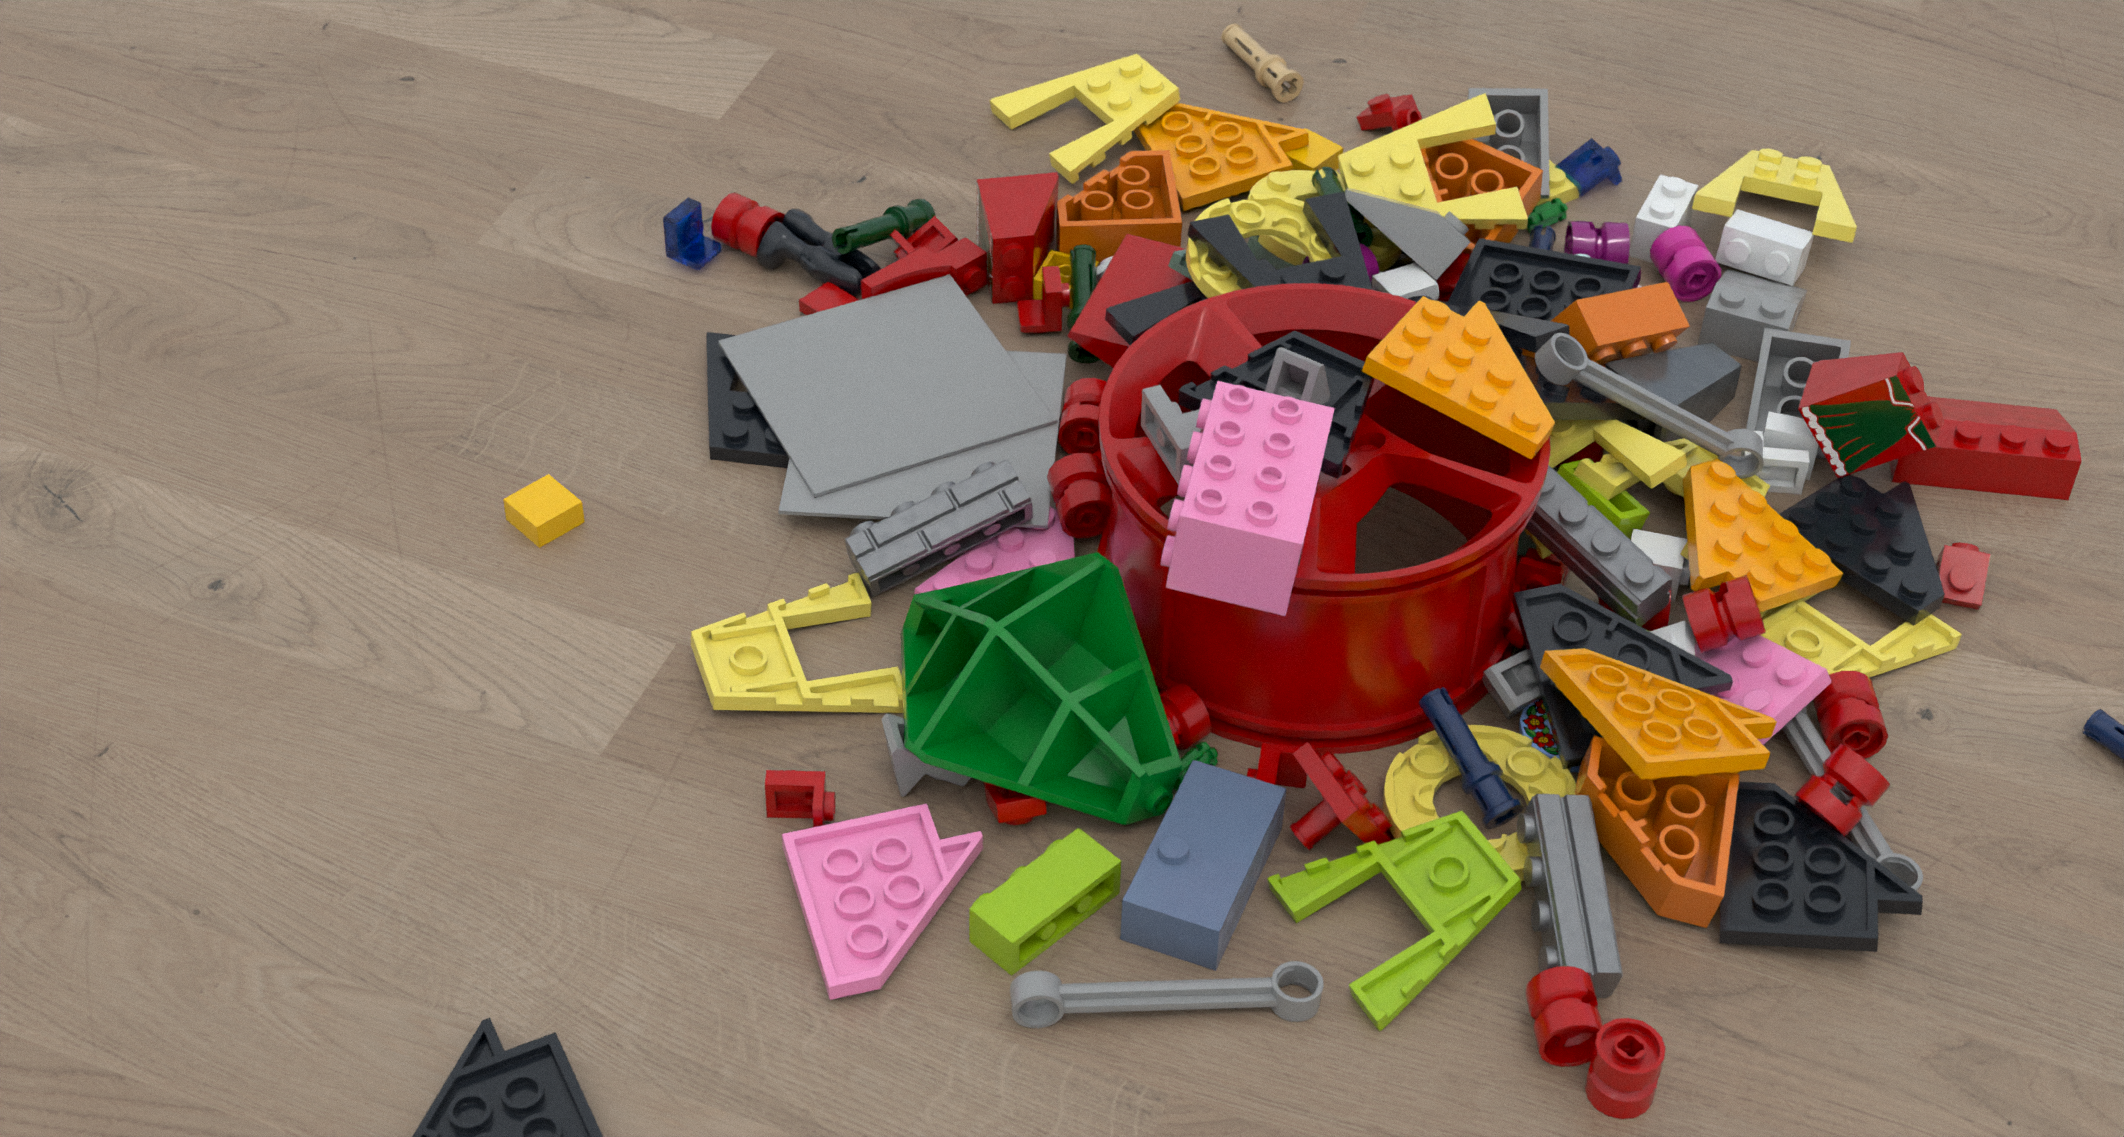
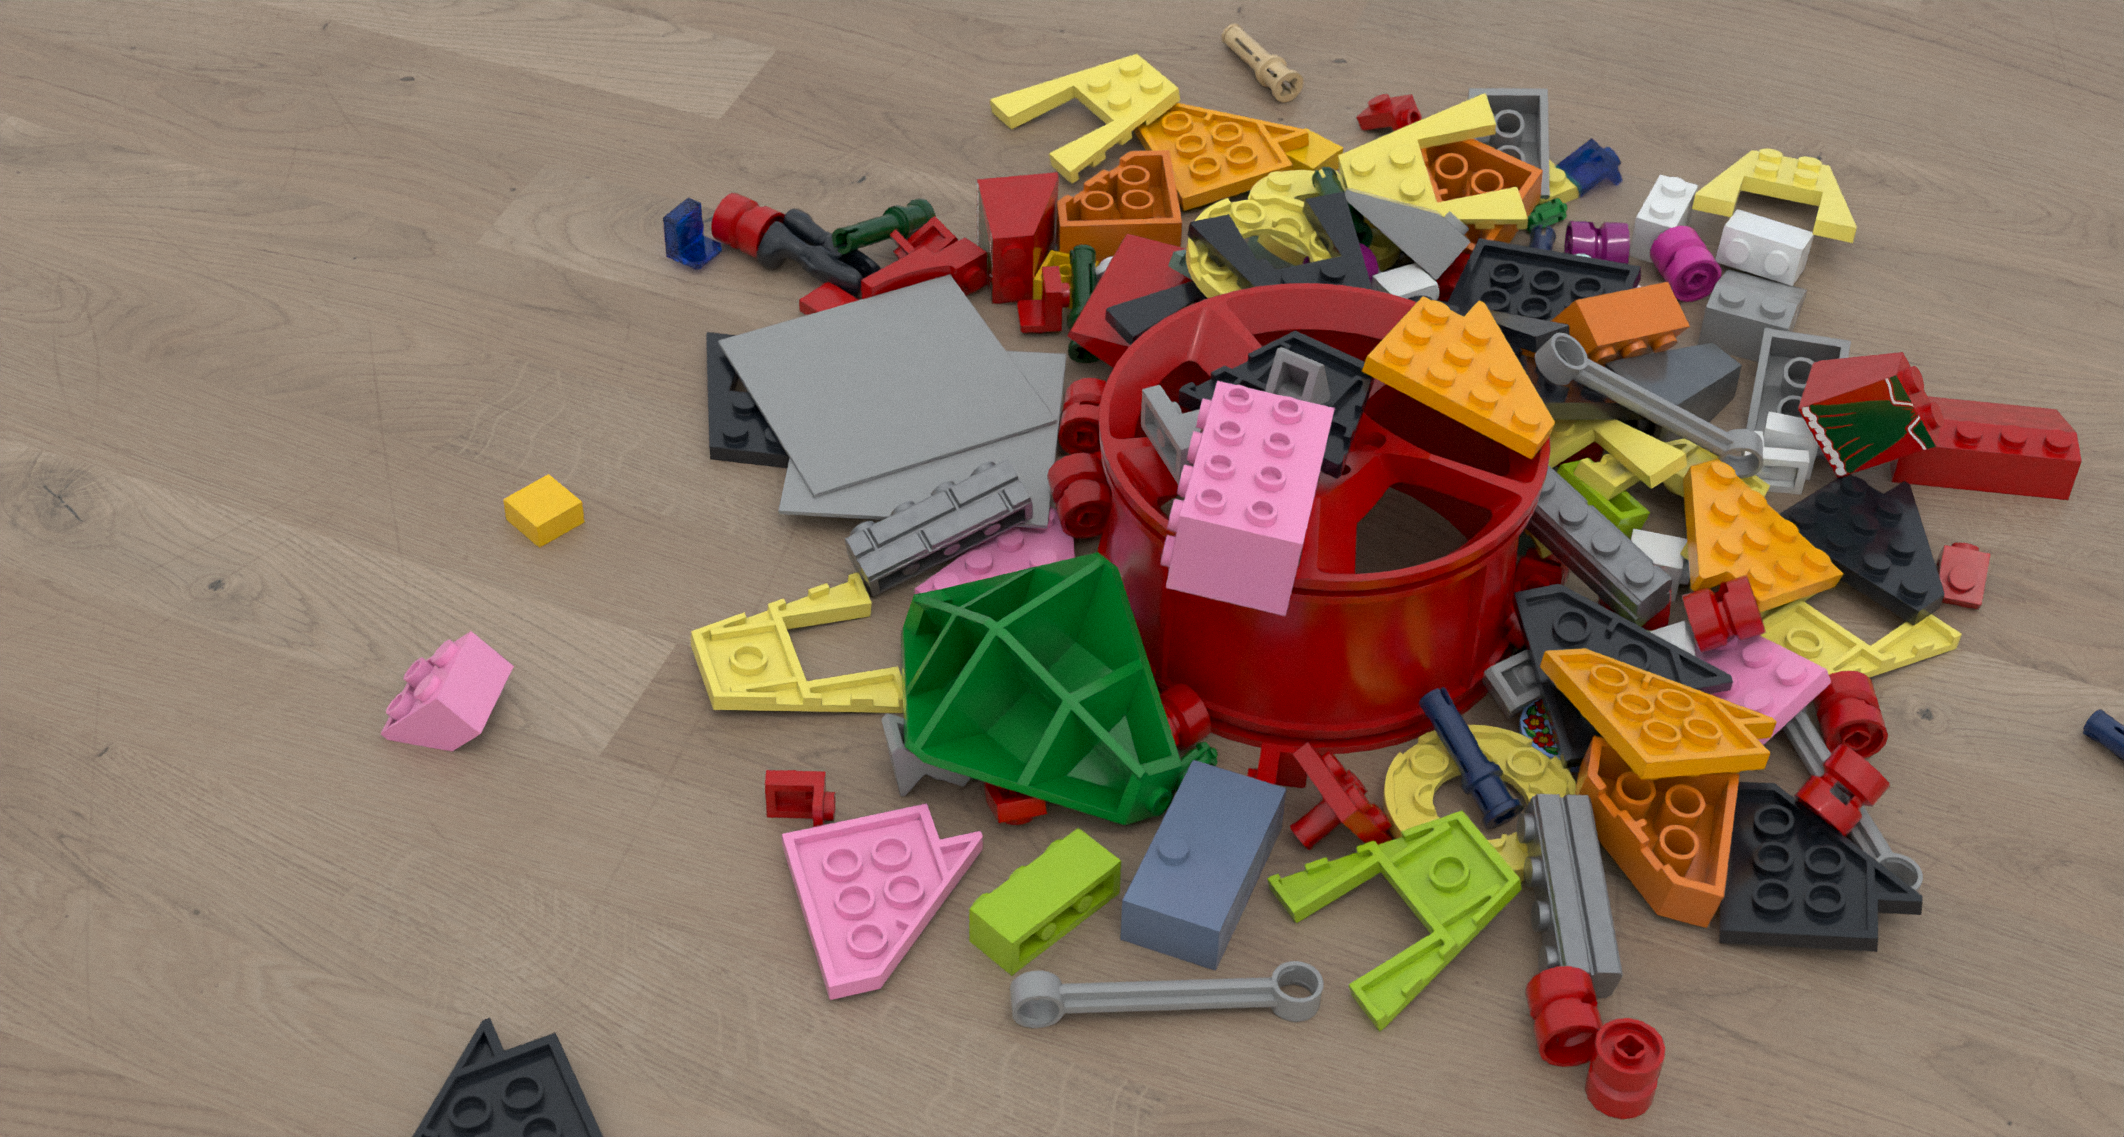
none -> bright pink slope [381,631,514,751]

